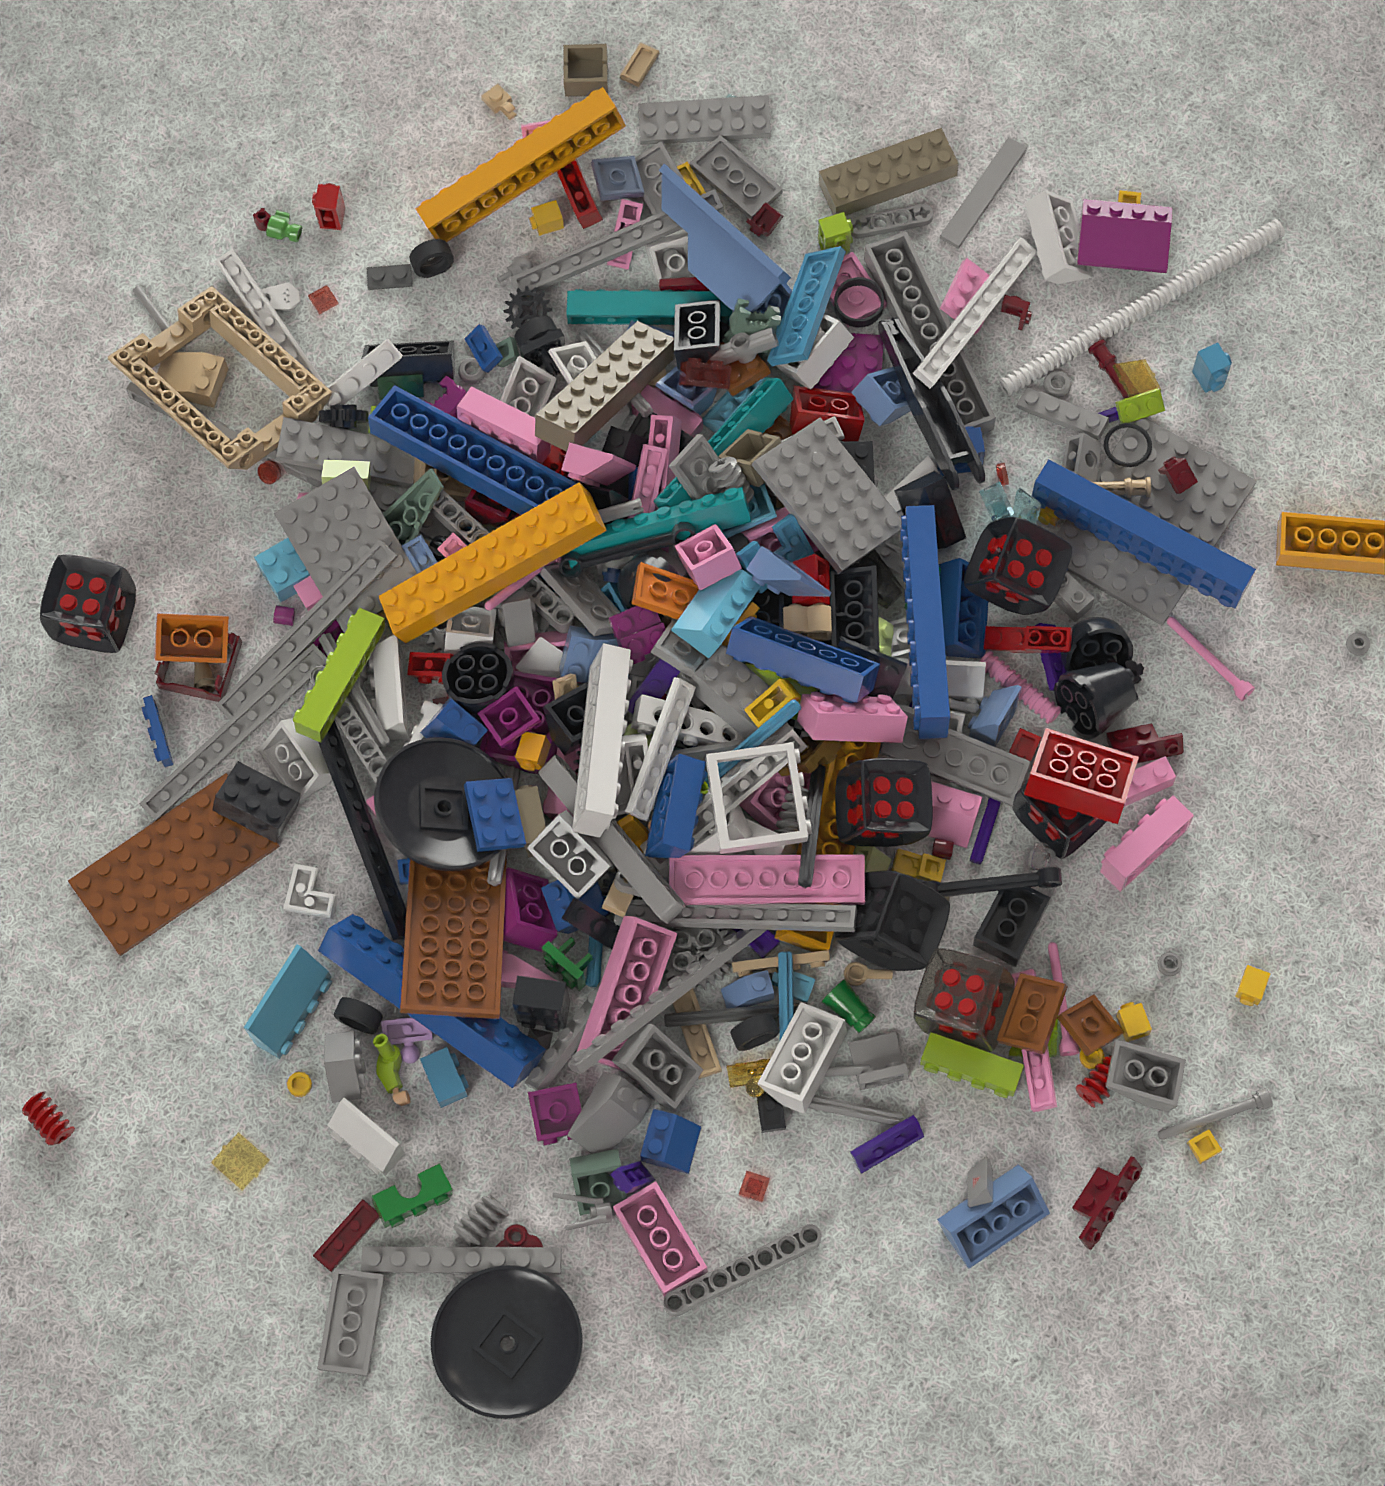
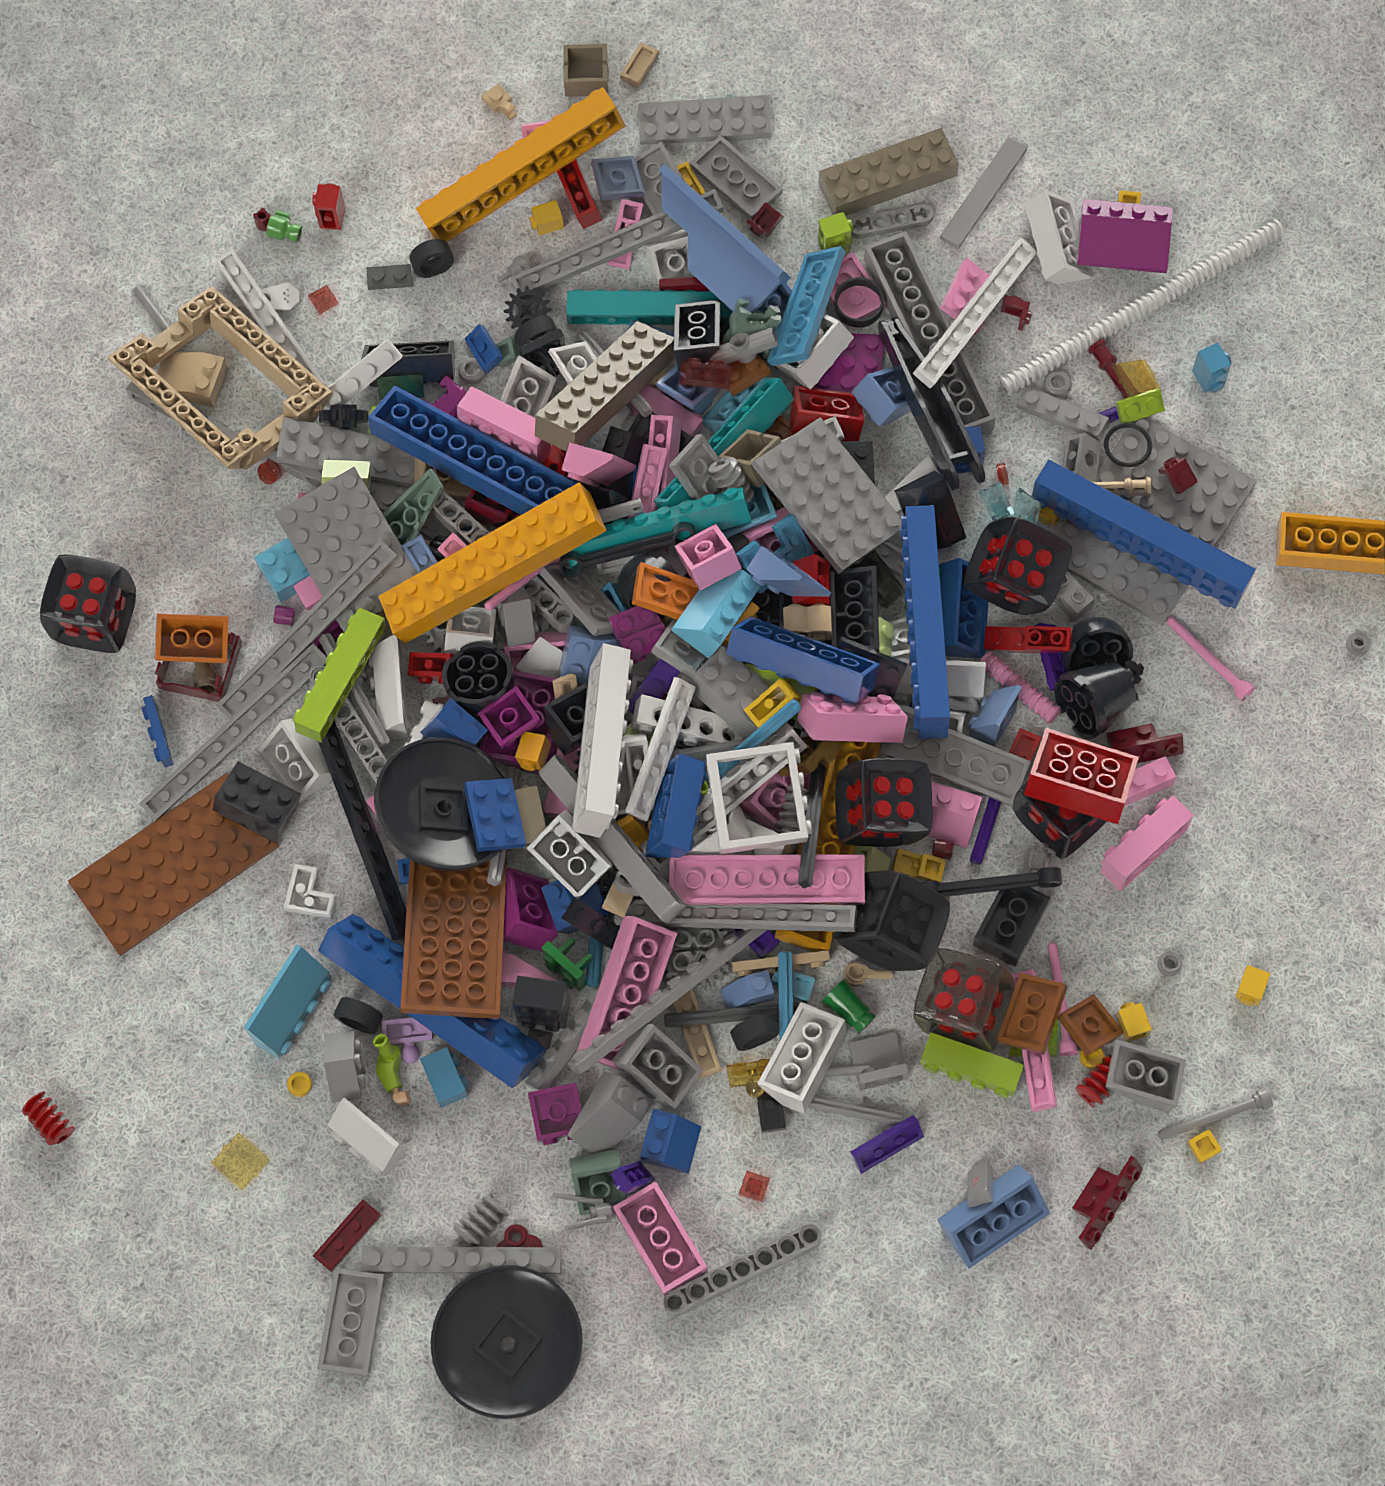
green arch [372,1163,453,1228] -> none
dark blue plate [602,567,621,583] -> none

